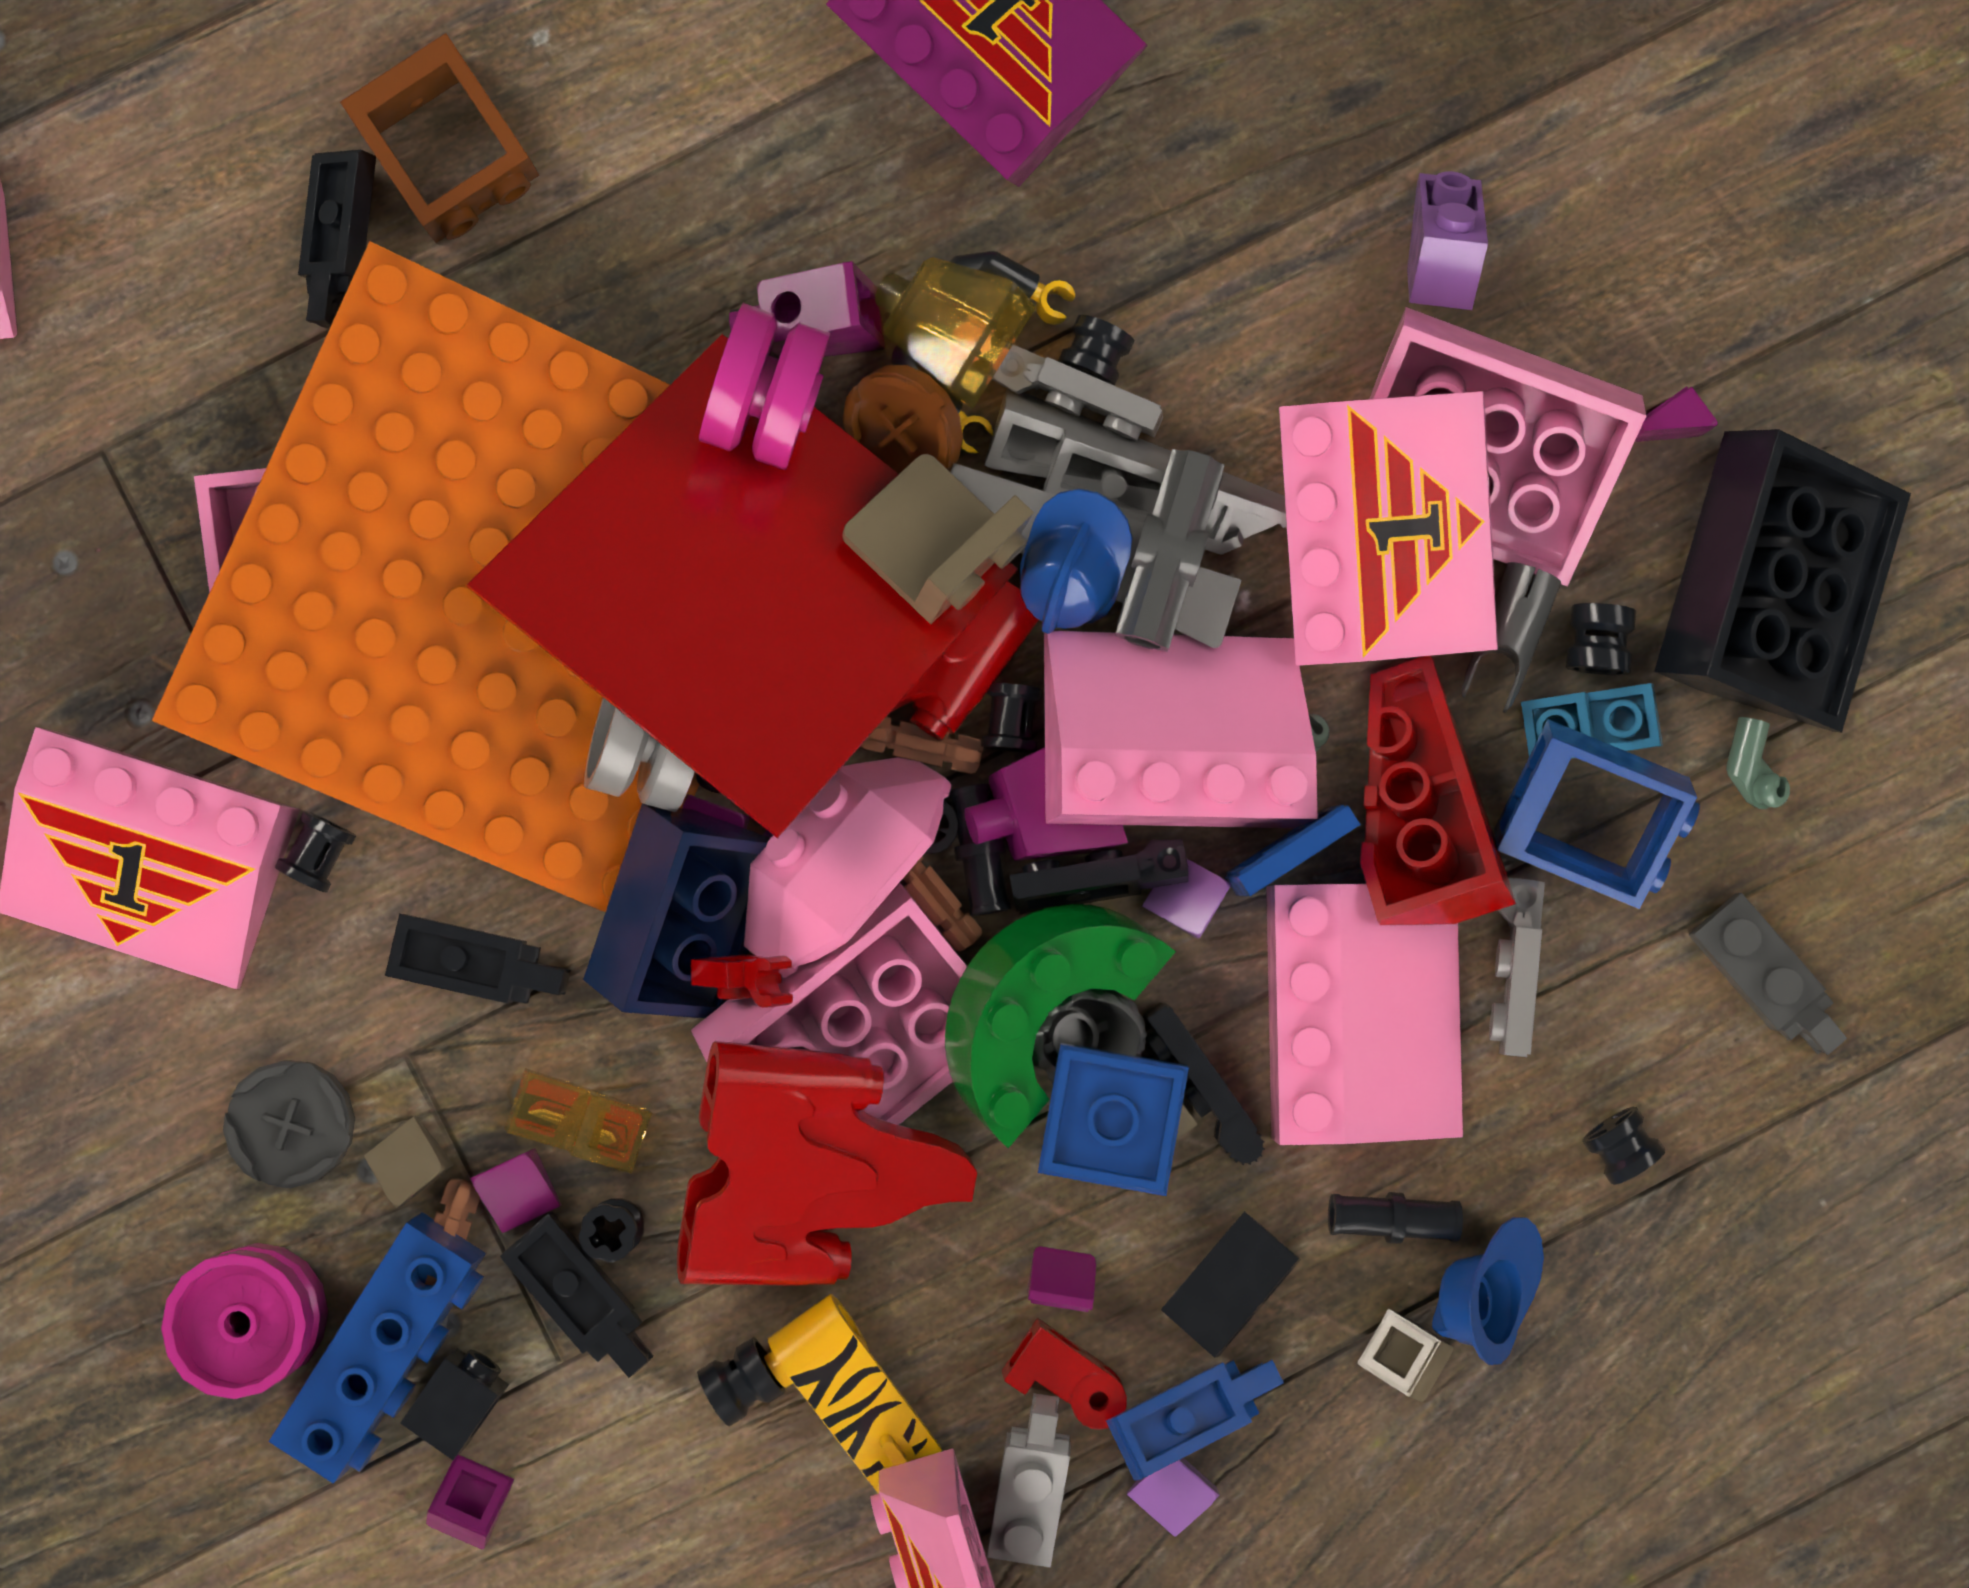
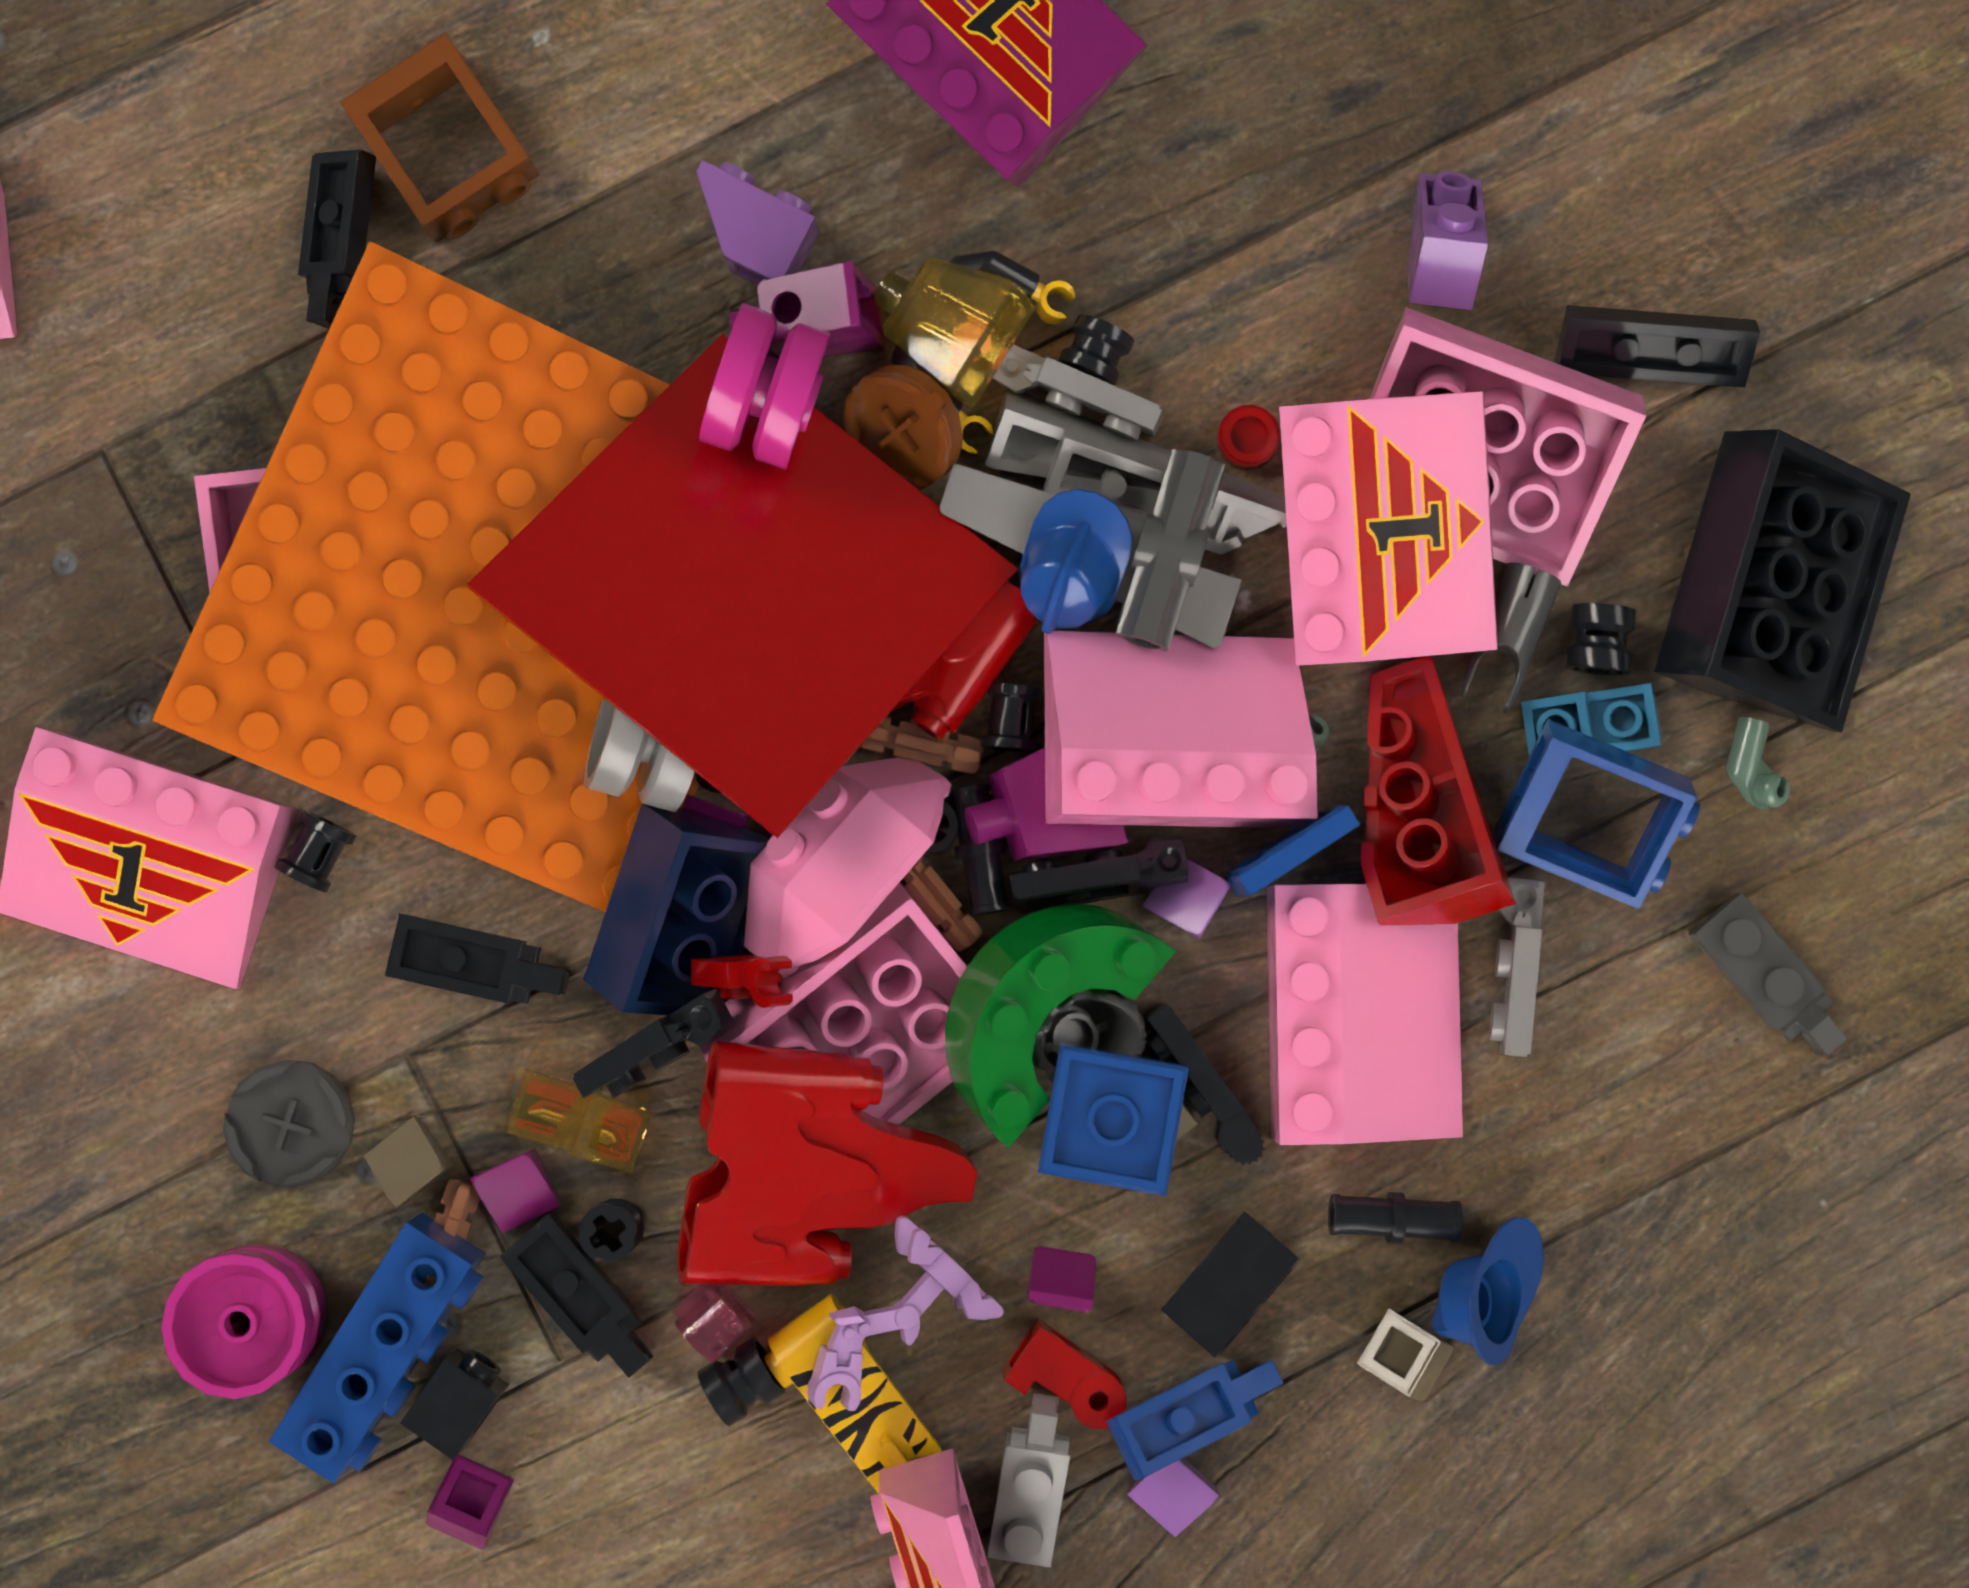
dark tan bracket [842,454,1034,624] -> none
black wheel [1582,1106,1665,1185] -> none
magenta slope [1635,386,1718,442] -> none
none -> black hinge [573,988,736,1098]
none -> clear pink leg [673,1284,759,1363]
none -> medium lavender slope [697,160,819,285]
none -> lavender piece [807,1216,1004,1411]
none -> red tile [1216,404,1280,470]
none -> black plate [1555,305,1760,388]

